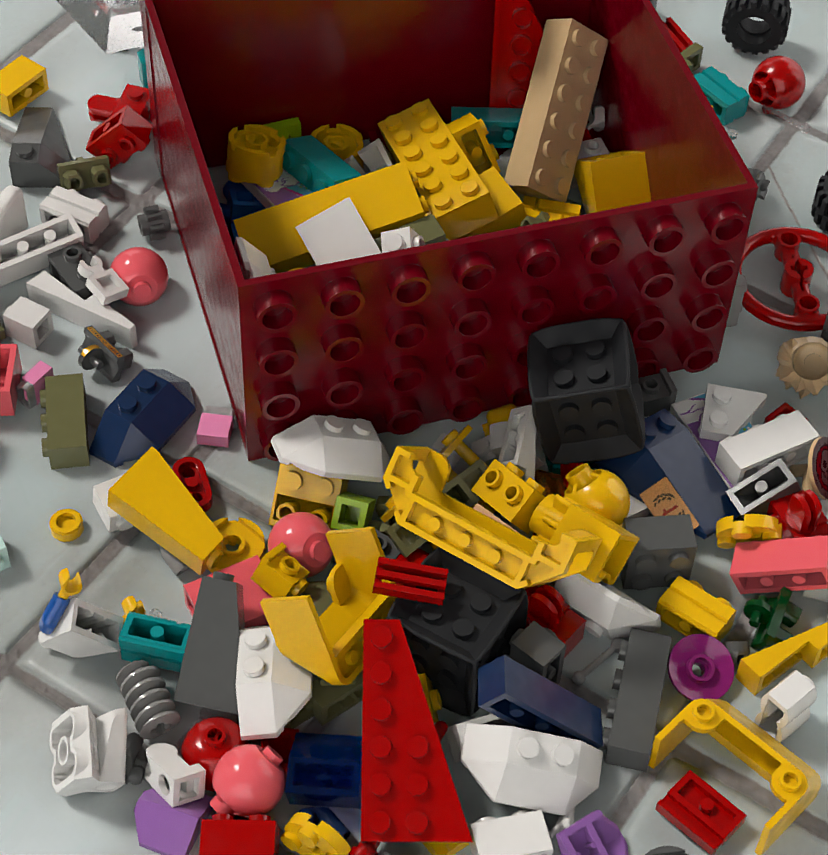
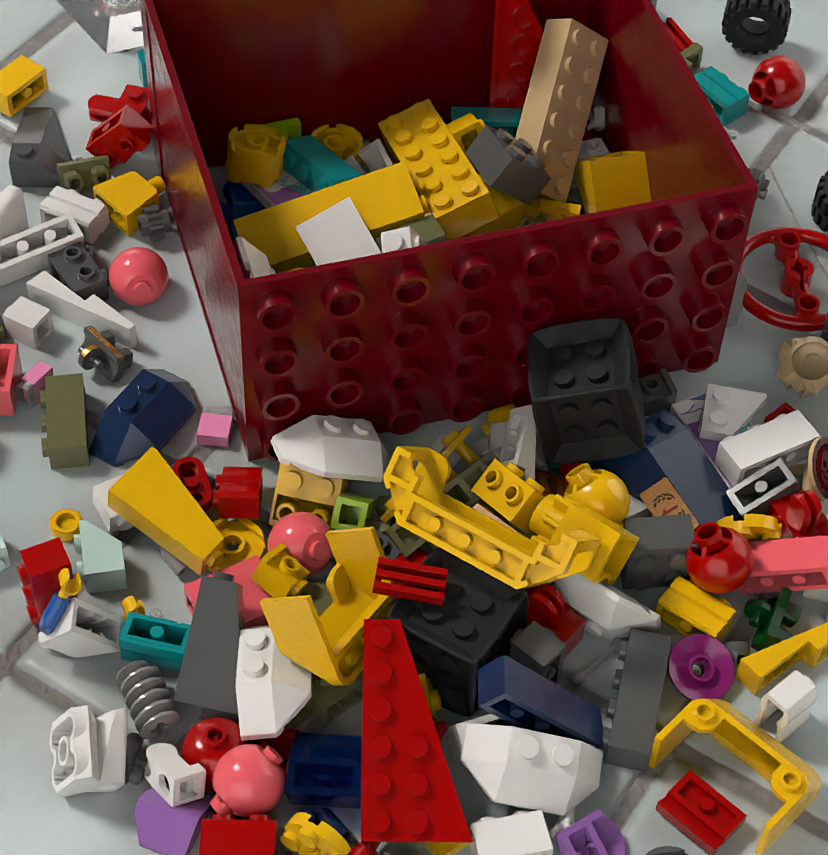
white plate [77,255,130,305] -> none
none -> red brick [16,537,77,625]
none -> light aqua slope [74,520,128,594]
none -> yellow torso [93,171,166,237]
none -> red brick [213,466,263,519]
none -> dark grey brick [465,125,552,206]
none -> red brick [685,522,754,594]

